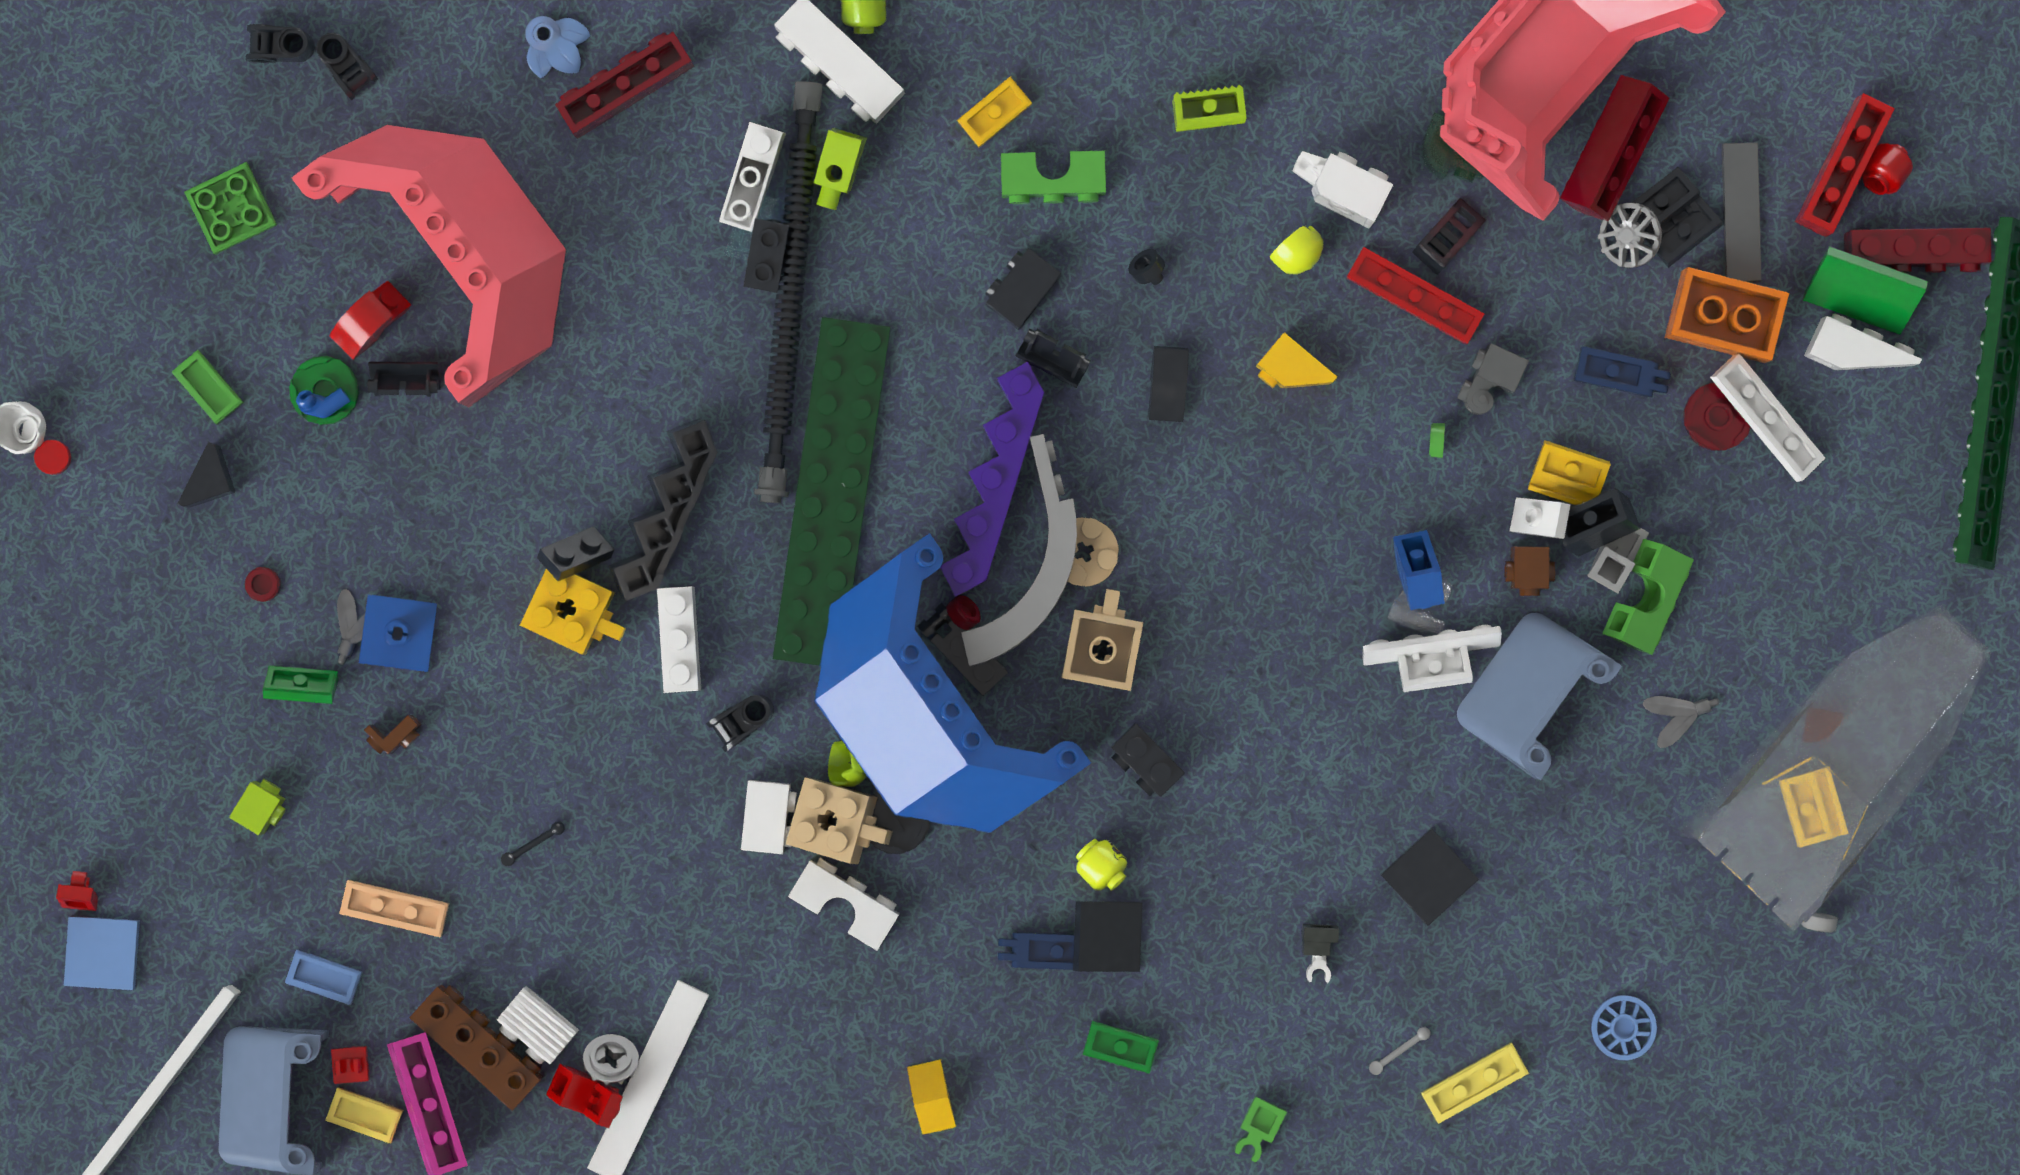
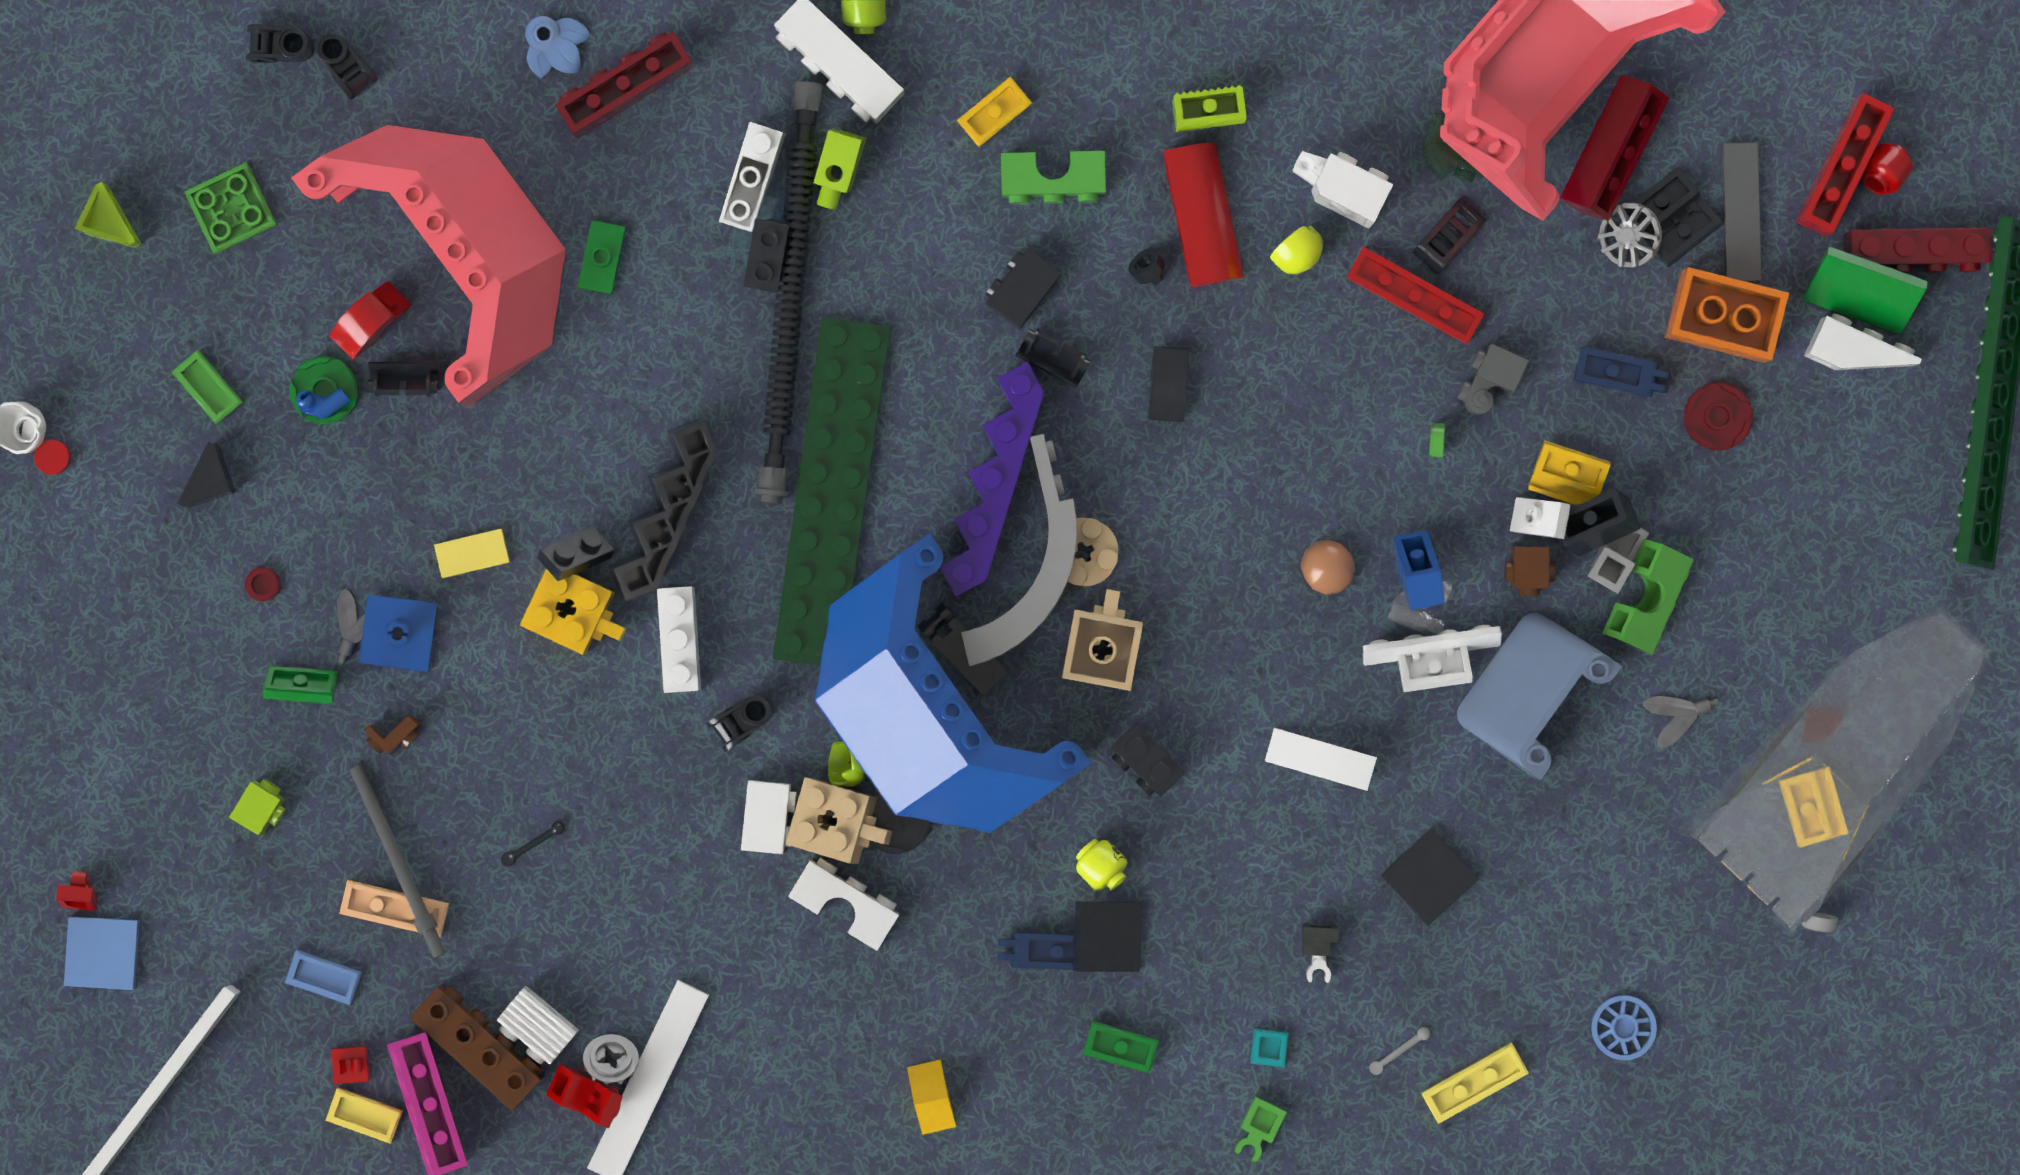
sand blue windscreen [219,1026,329,1175] -> none
dark red tile [946,595,981,630] -> none
yellow slope [1256,332,1337,388] -> none
white plate [1710,354,1825,482] -> none
none -> lime slope [75,182,142,248]
none -> dark grey bar [349,764,446,959]
none -> light yellow tile [434,529,510,578]
none -> green plate [577,220,626,295]
none -> red brick [1163,142,1244,289]
none -> teal tile [1250,1028,1289,1068]
none -> white slope [1265,728,1377,791]
none -> nougat hair [1301,539,1355,595]

